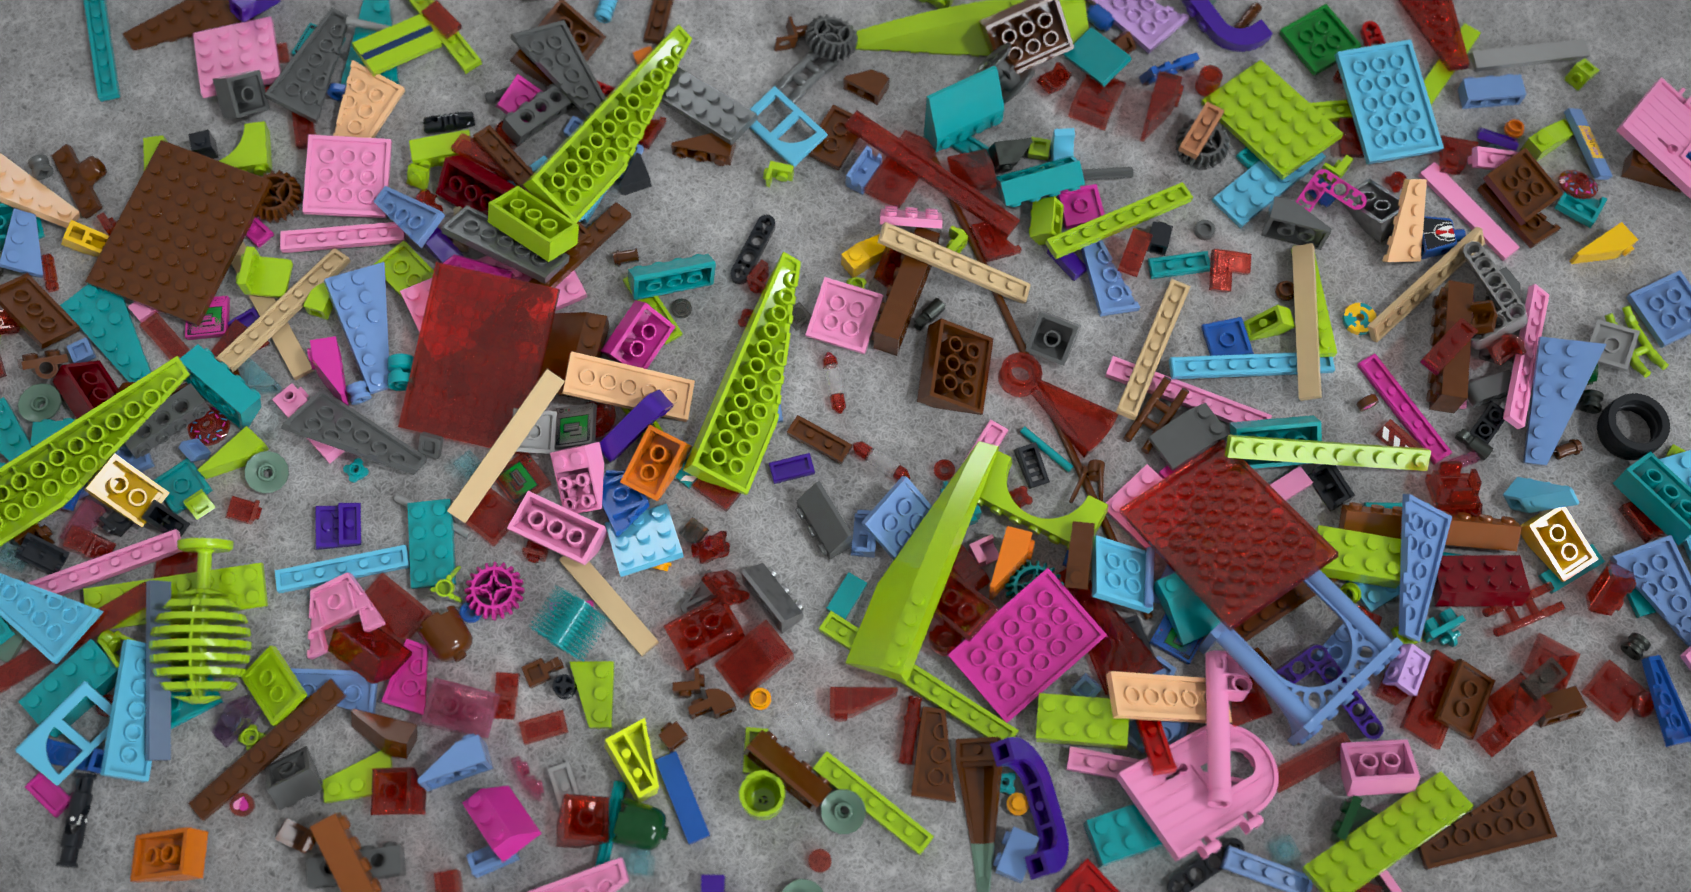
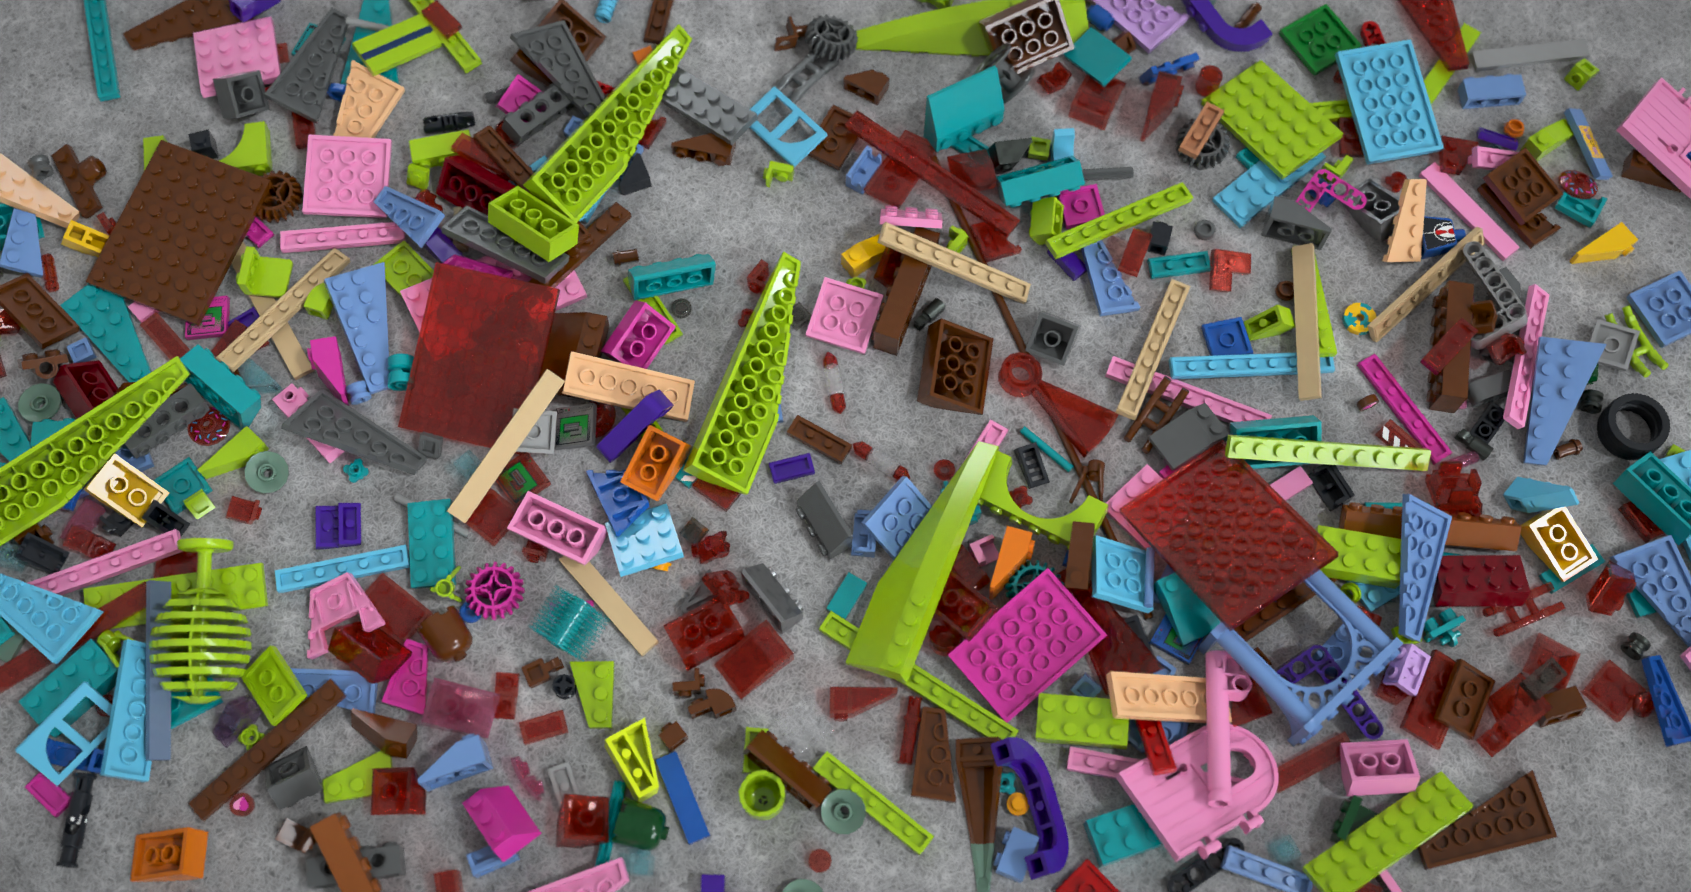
medium blue plate [178,438,211,462] -> none
bright pink slope [550,442,604,513] -> none
black beam [730,214,776,285] -> none
light orange plate [749,688,771,710] -> none

